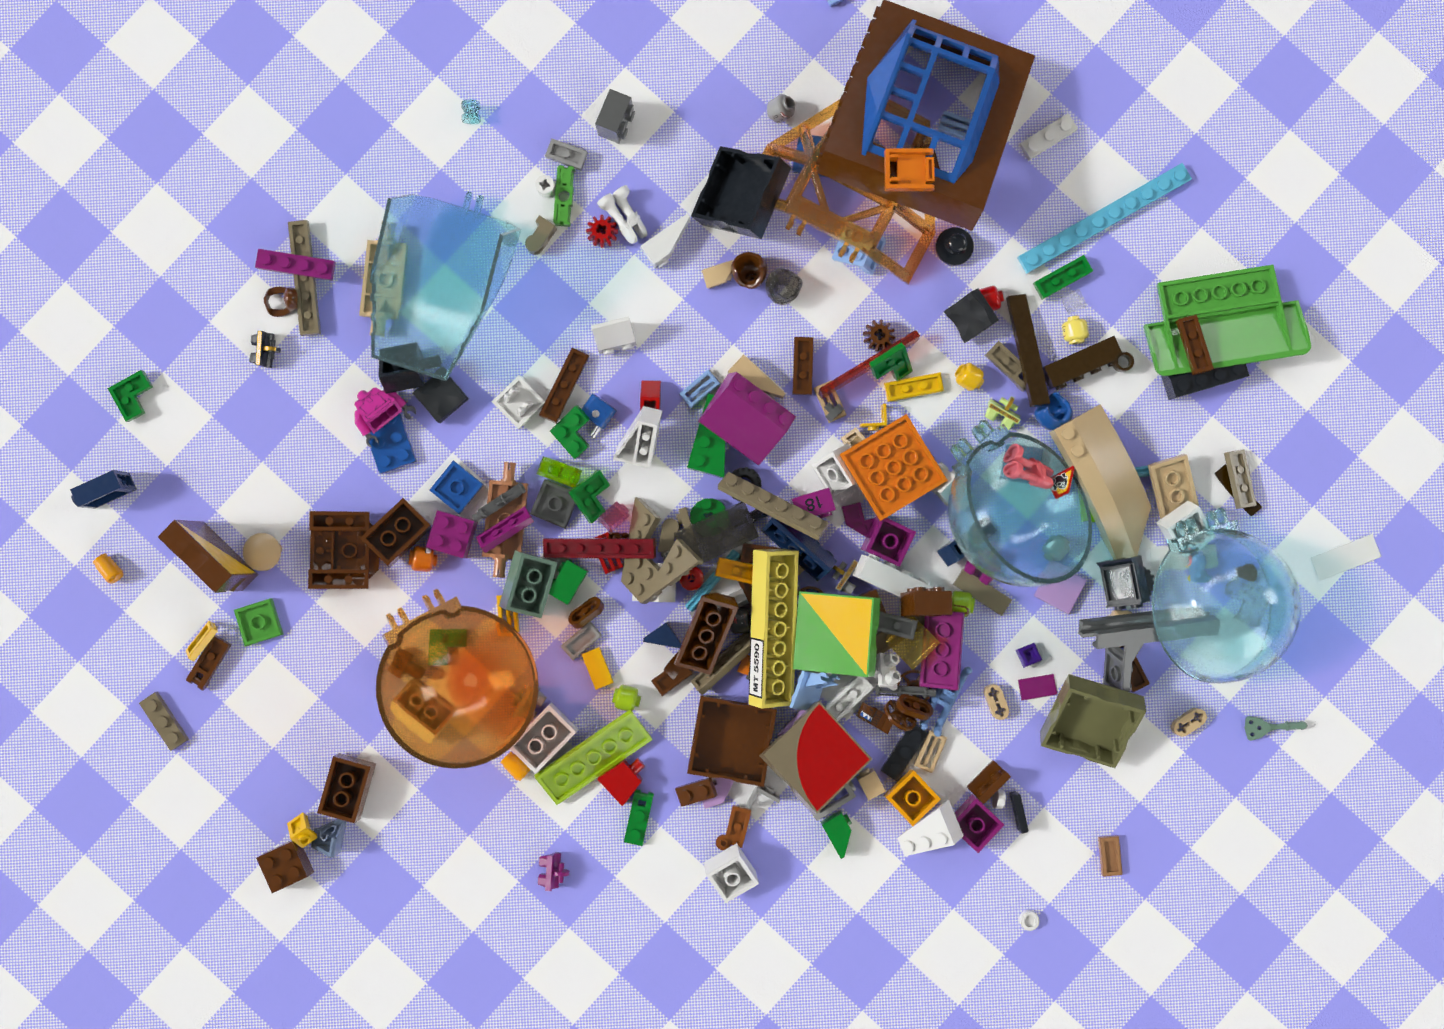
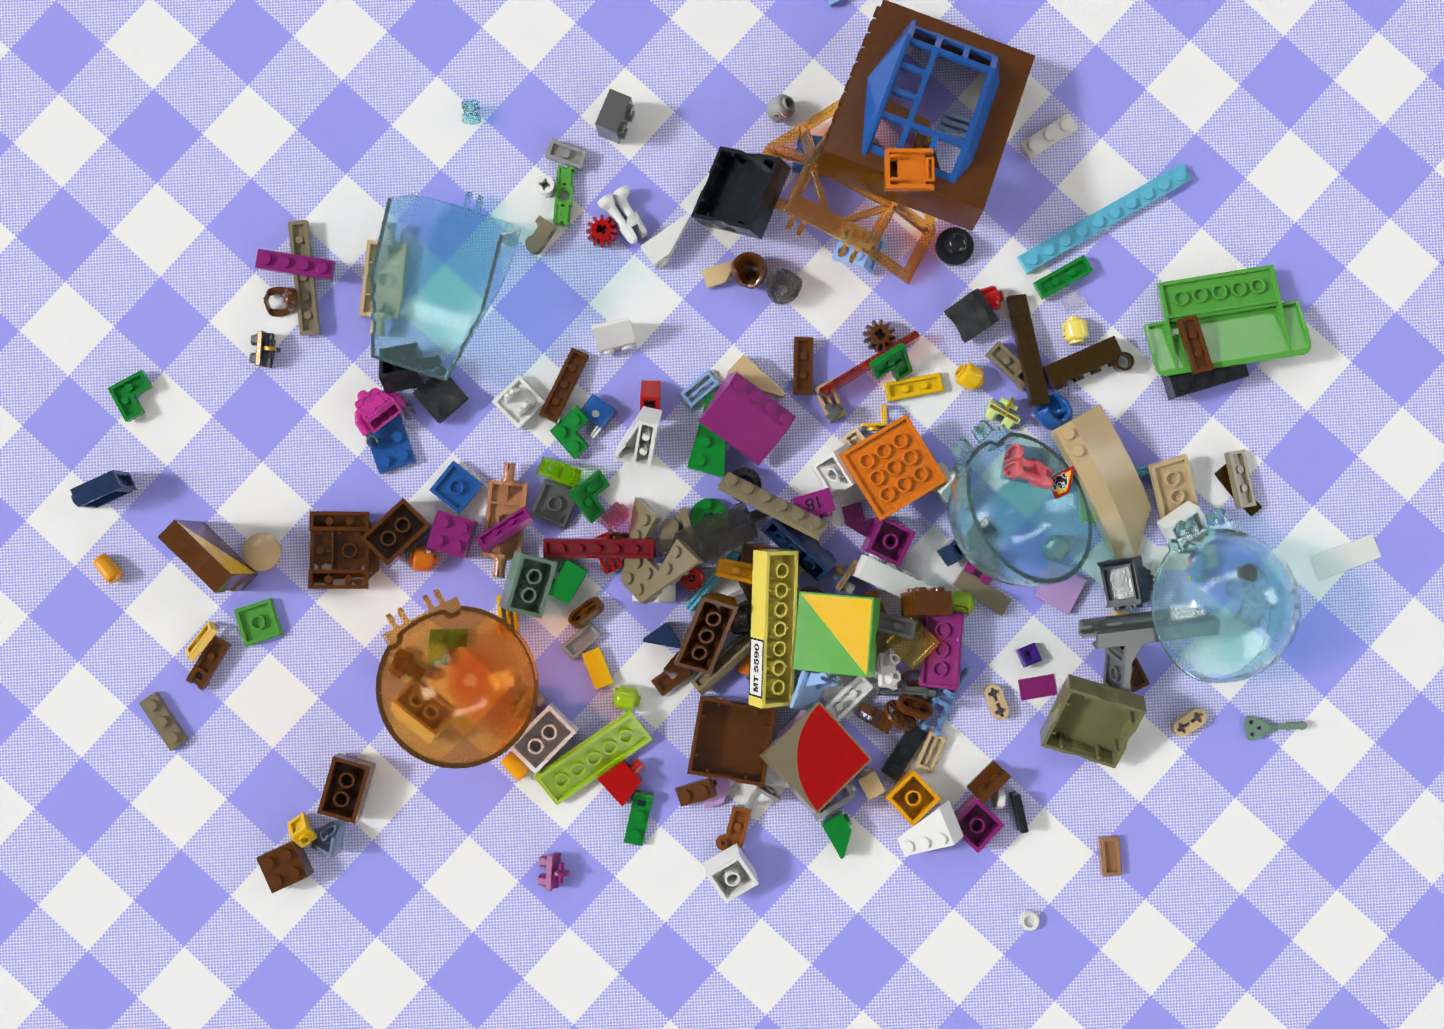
dark grey piece [472,483,526,522] -> none

